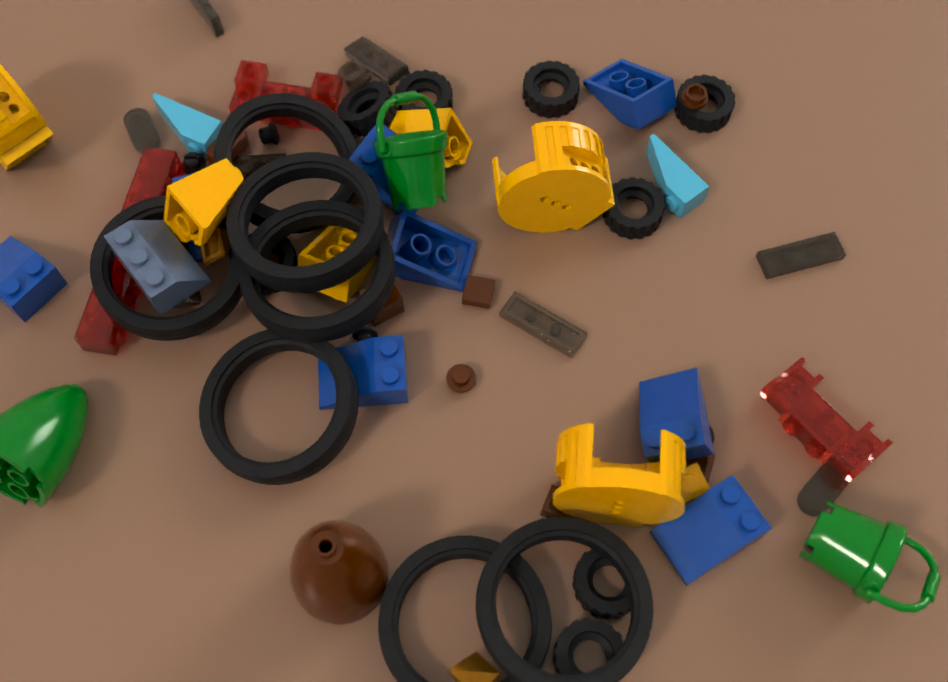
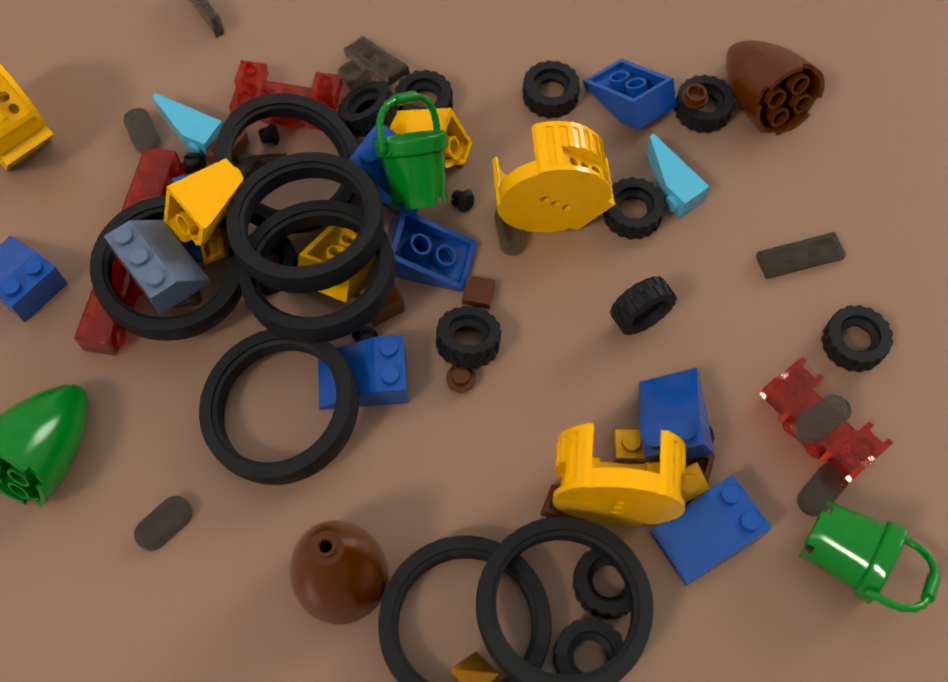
clear smoke tile [499,291,588,359] -> none
none -> clear smoke tile [134,496,193,551]
none -> black tyre [436,306,501,369]
none -> black piece [451,189,474,213]
none -> clear smoke tile [495,211,527,256]
none -> black tyre [610,276,677,335]
none -> yellow plate [614,429,646,462]
none -> reddish brown cylinder [726,40,825,135]
none -> clear smoke tile [793,395,851,444]
none -> black tyre [821,305,893,372]

